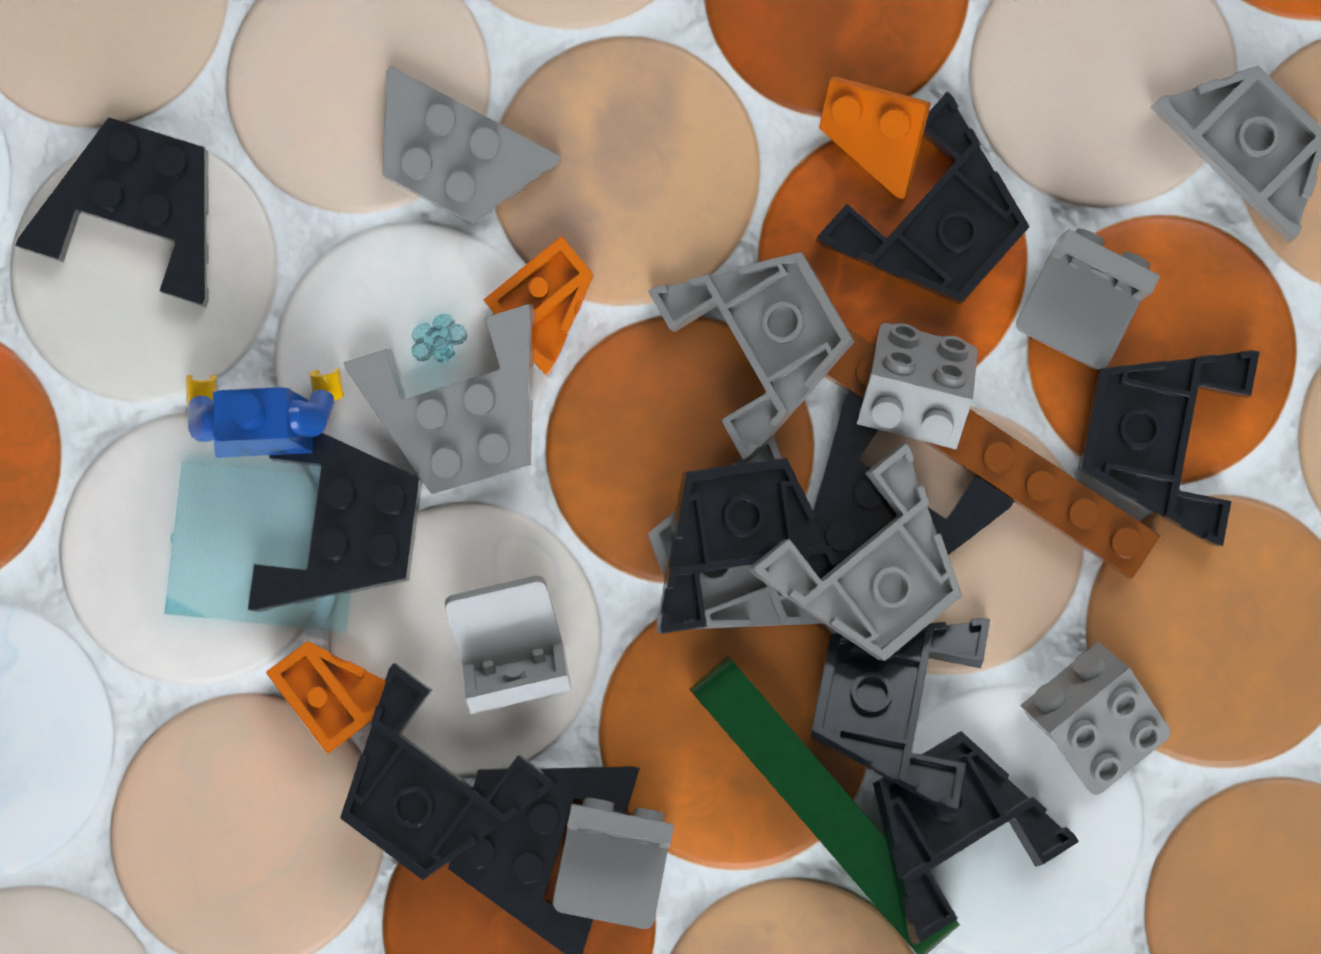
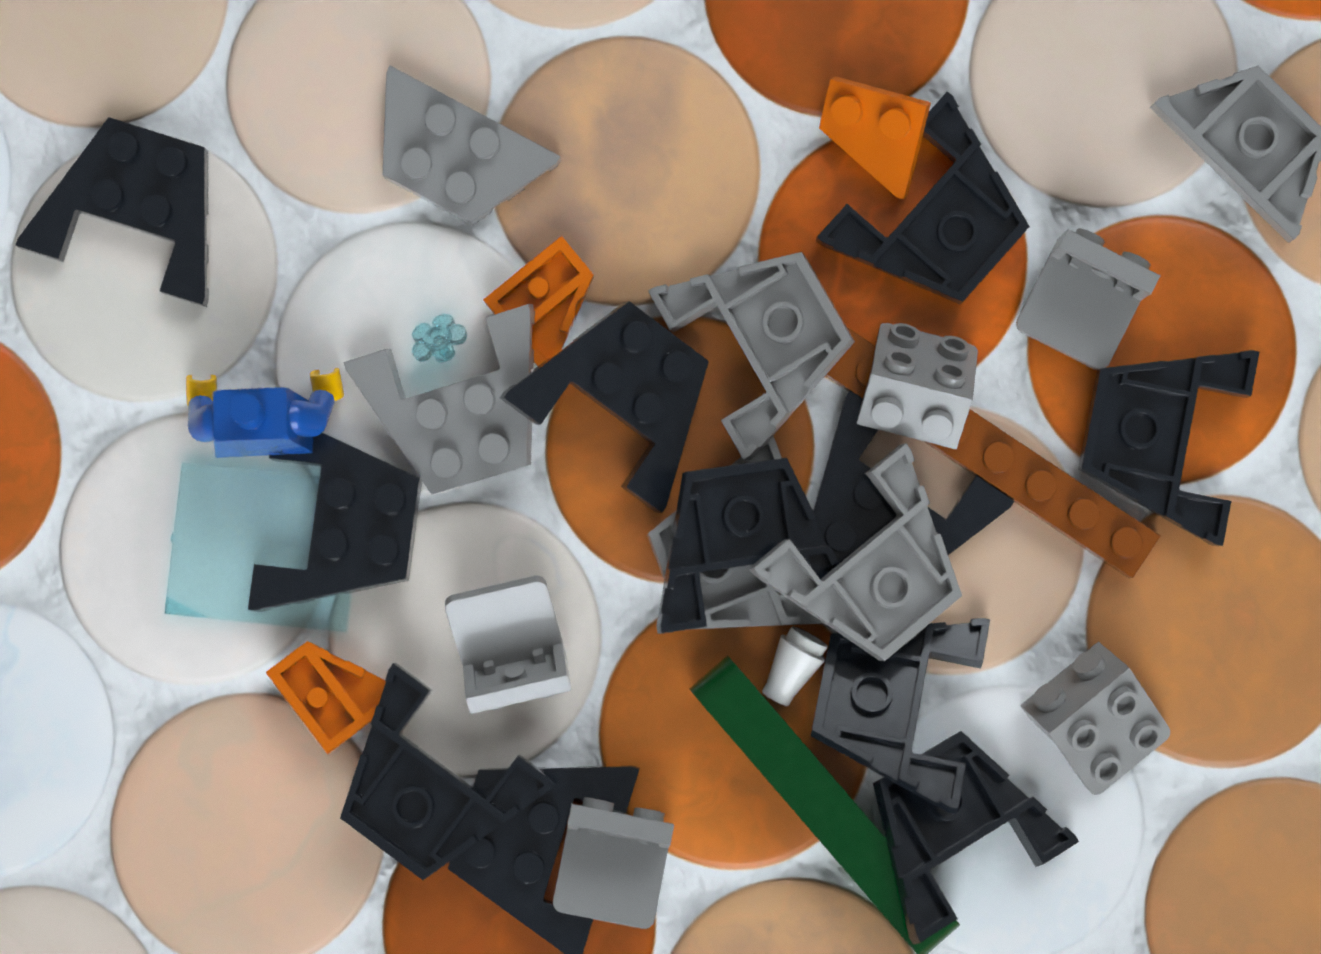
none -> black wing [500,301,709,513]
none -> white cone [762,626,827,706]

